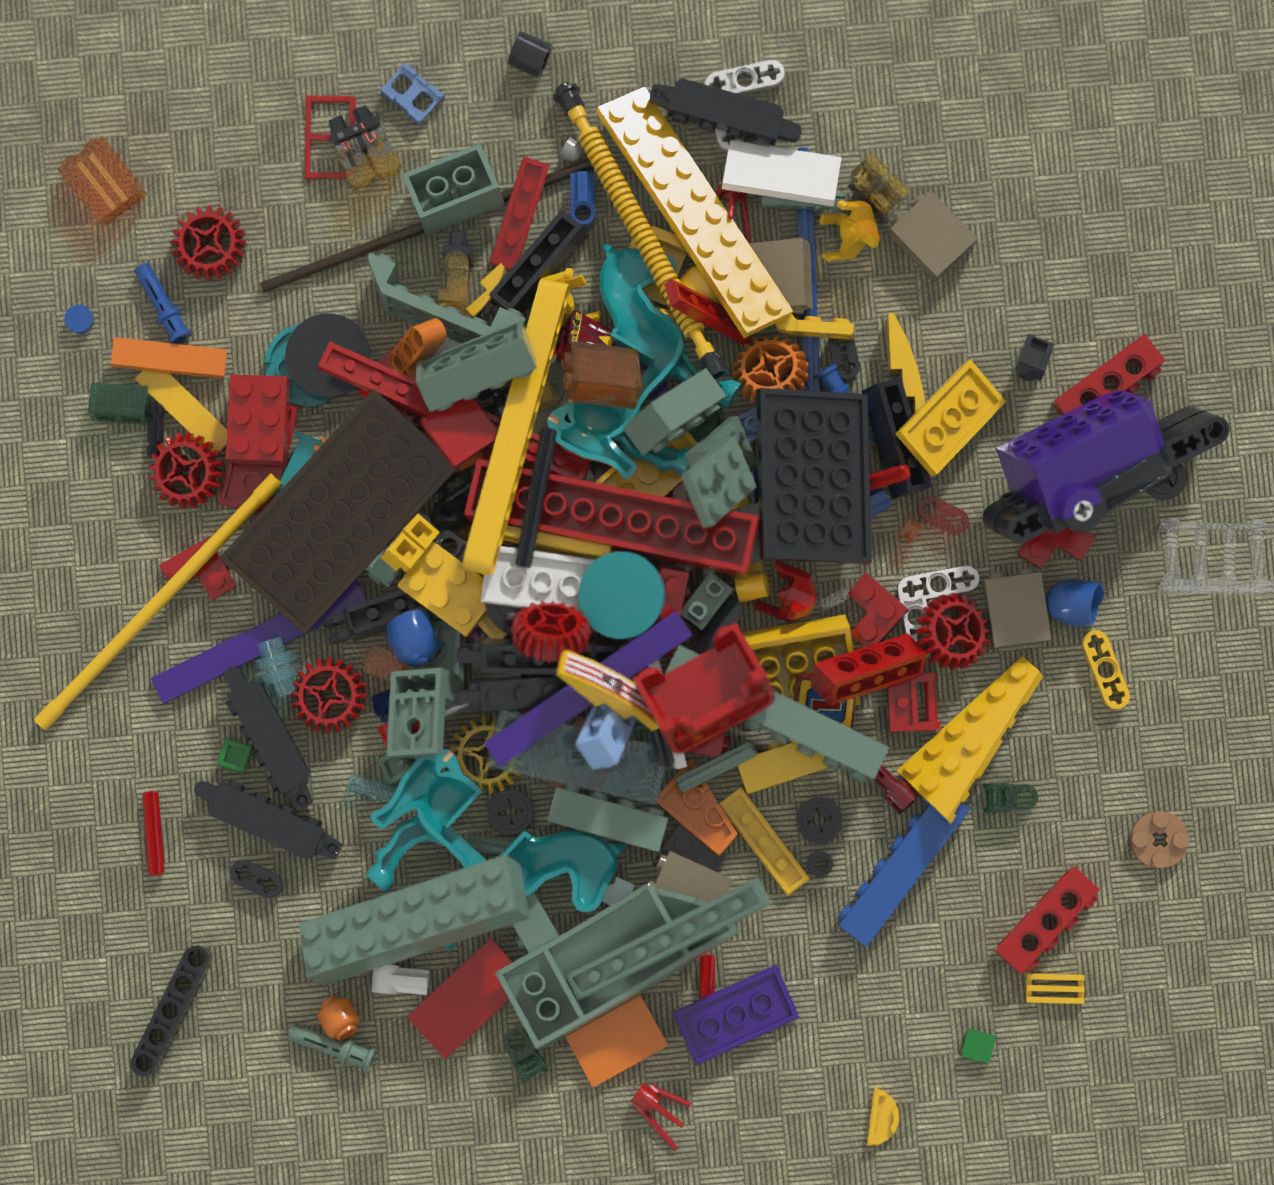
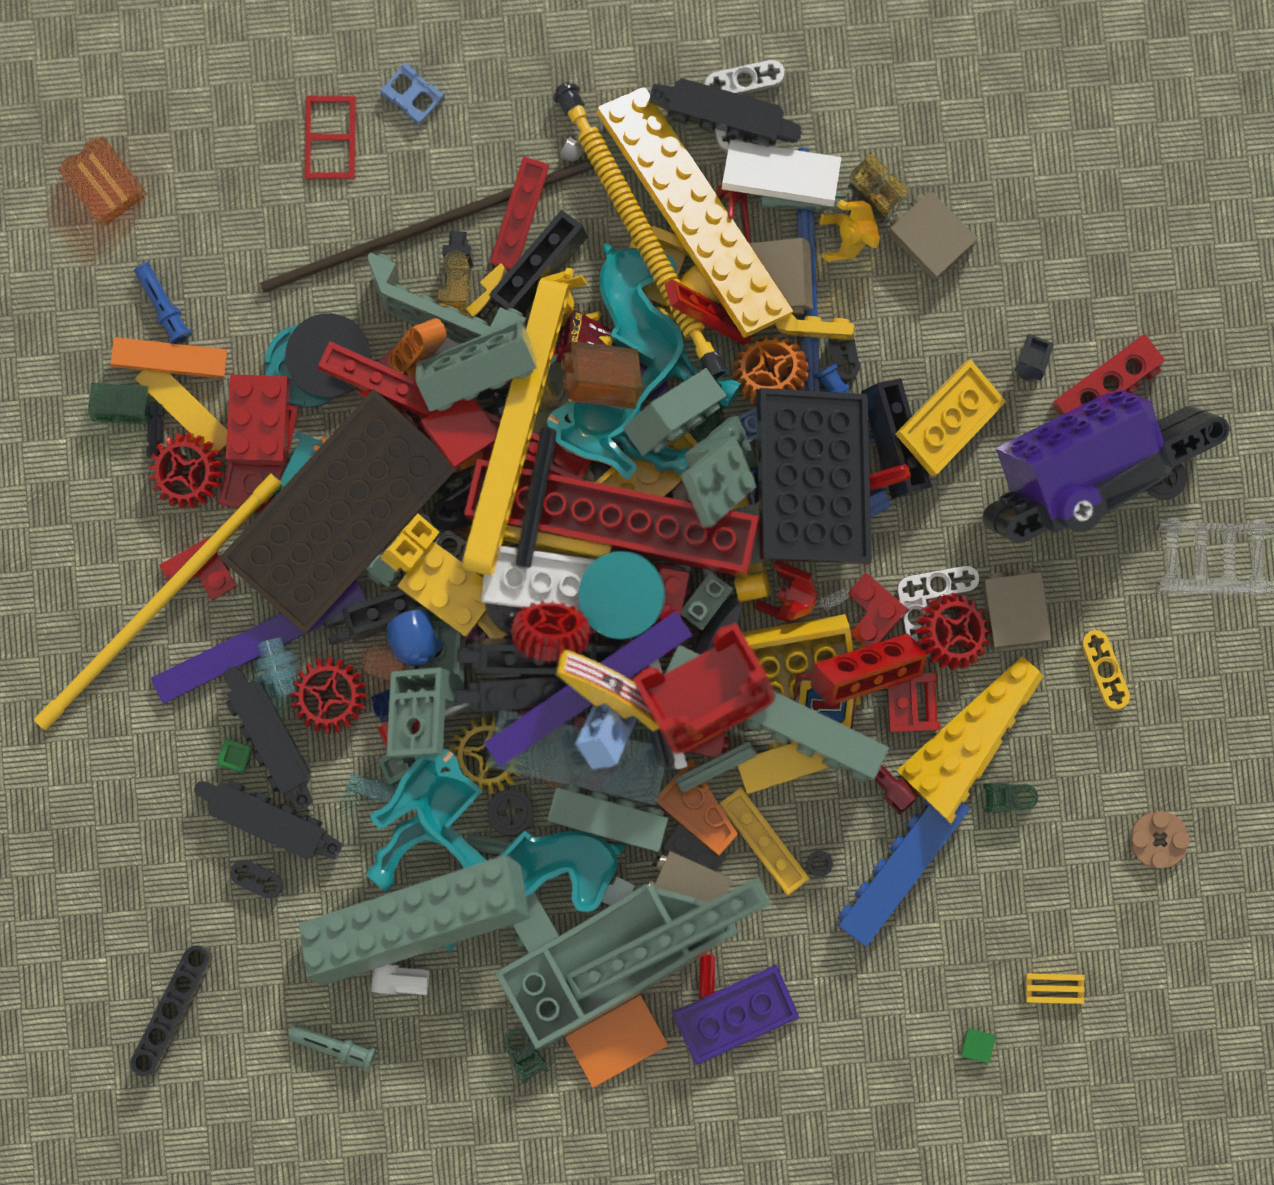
blue tile [64,305,94,334] -> none
red axle [142,791,165,876] -> none
red gear [170,205,247,281] -> none
orange head [317,996,360,1041] -> none
hips [329,105,402,192] -> none
sand green brick [402,143,505,236] -> none
red tile [407,938,513,1059] -> none
black piece [507,31,553,78] -> none
blue piece [570,171,596,231] -> none
red plant [631,1083,691,1151] -> none
black gear [796,797,842,843] -> none
yellow tile [866,1088,899,1146] -> none
yellow slope [886,313,925,415] -> none
clear orange bush [898,516,924,544] -> none
clear red beam [917,496,969,536] -> none
red brick [993,866,1100,974] -> none
red plate [1017,527,1096,570] -> none
blue piece [1046,579,1105,627] -> none

